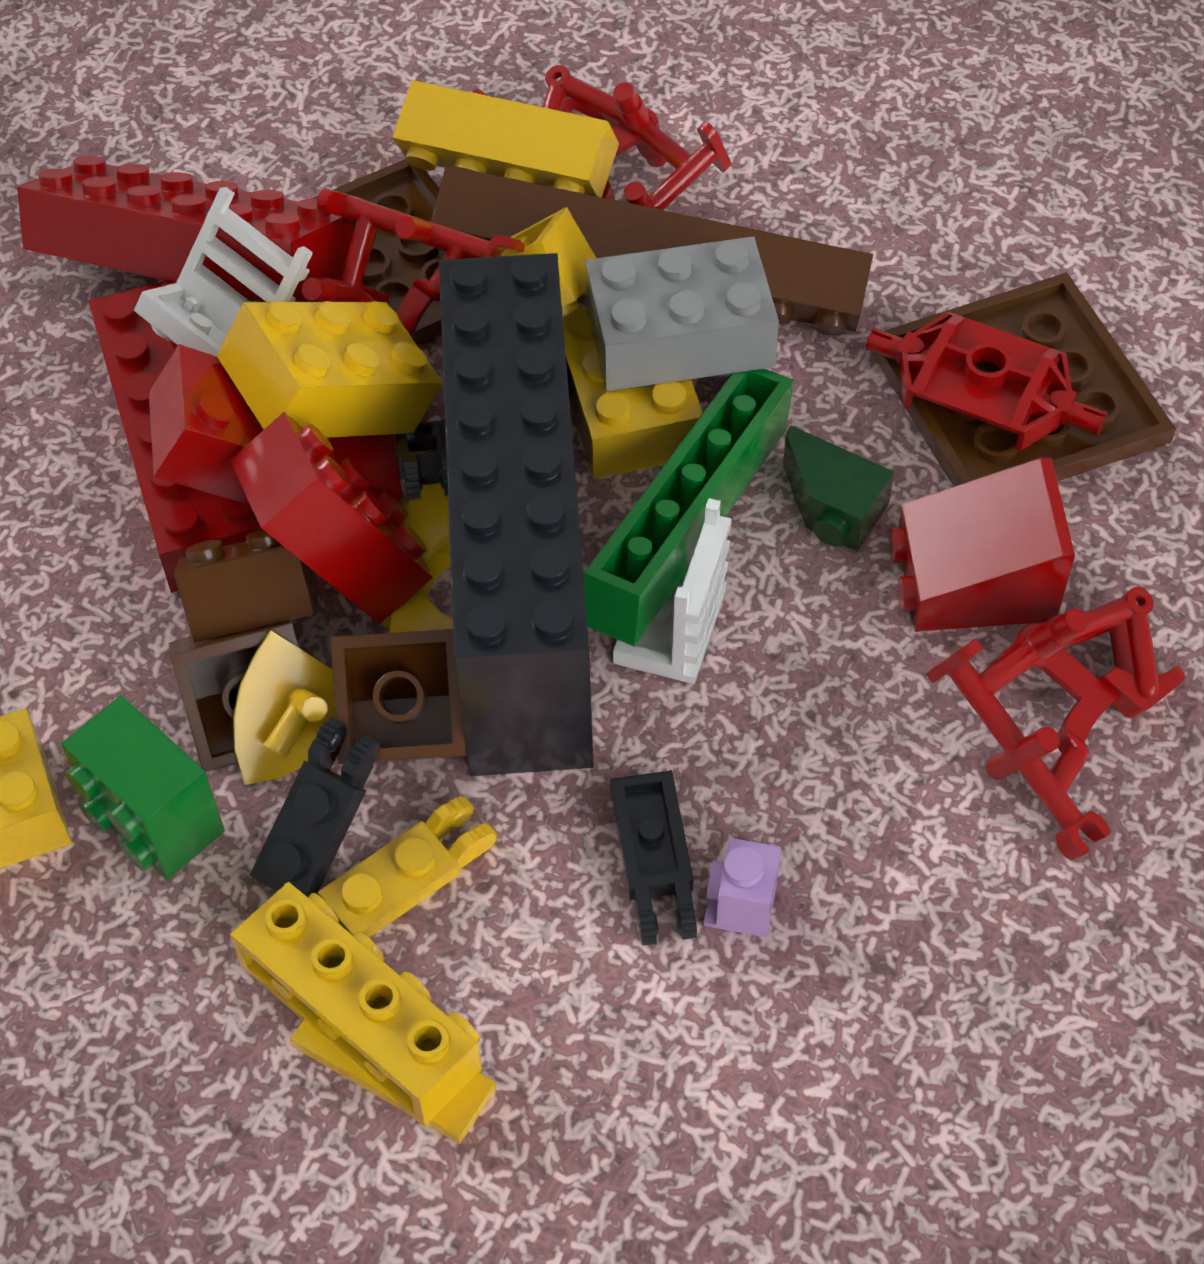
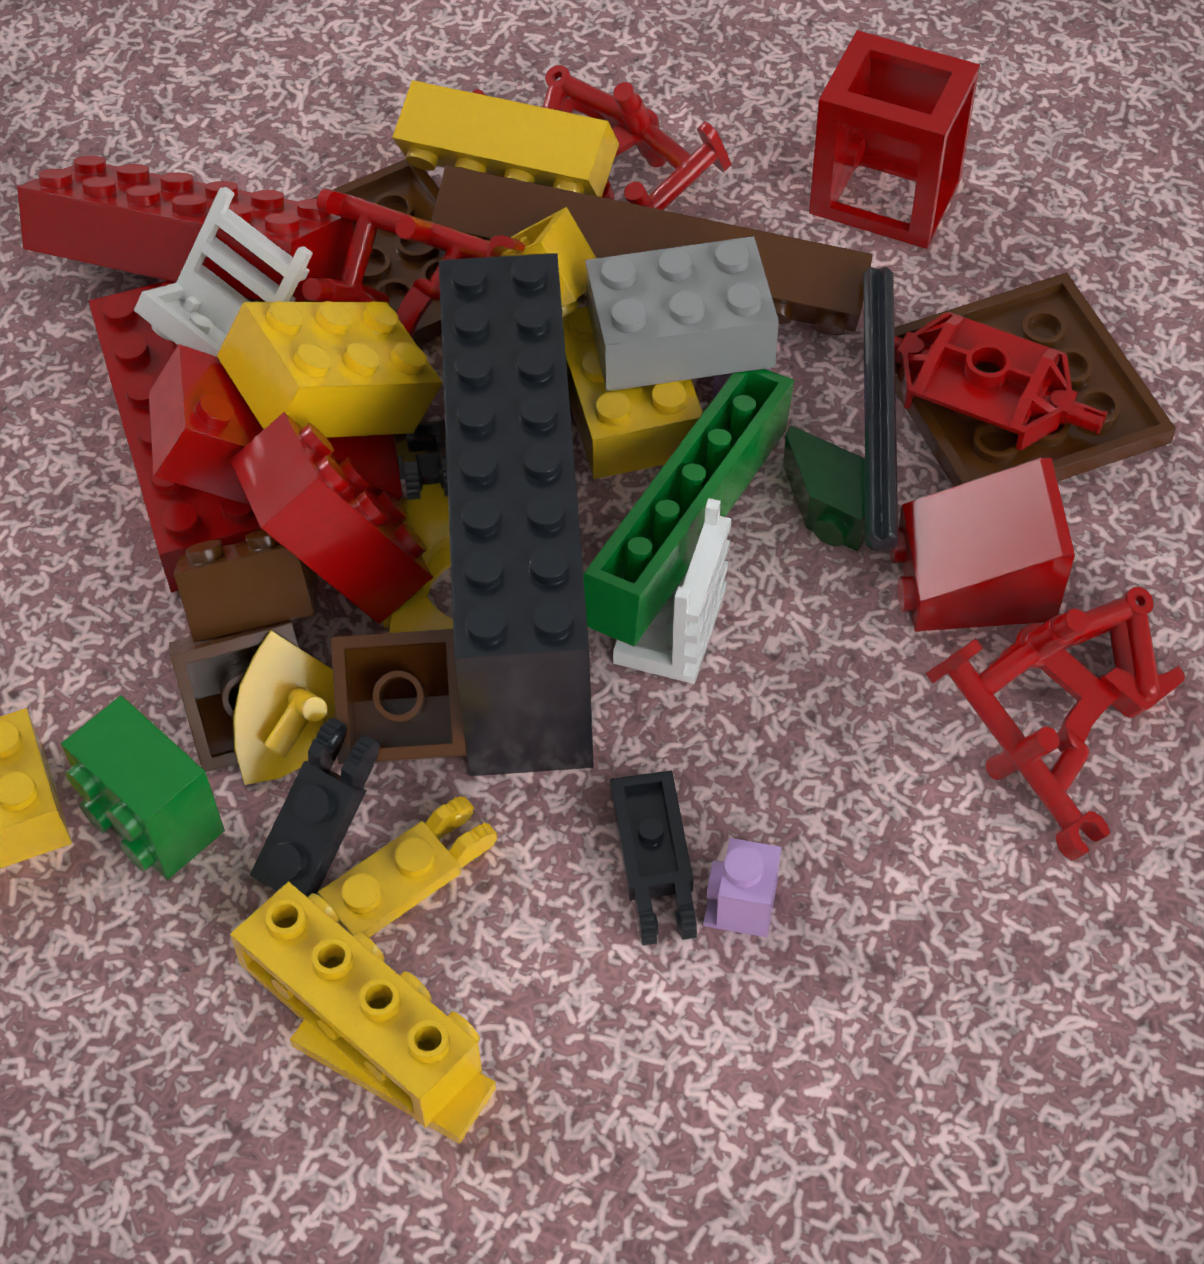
none -> red piece [809,30,980,249]
none -> black axle [863,267,898,551]

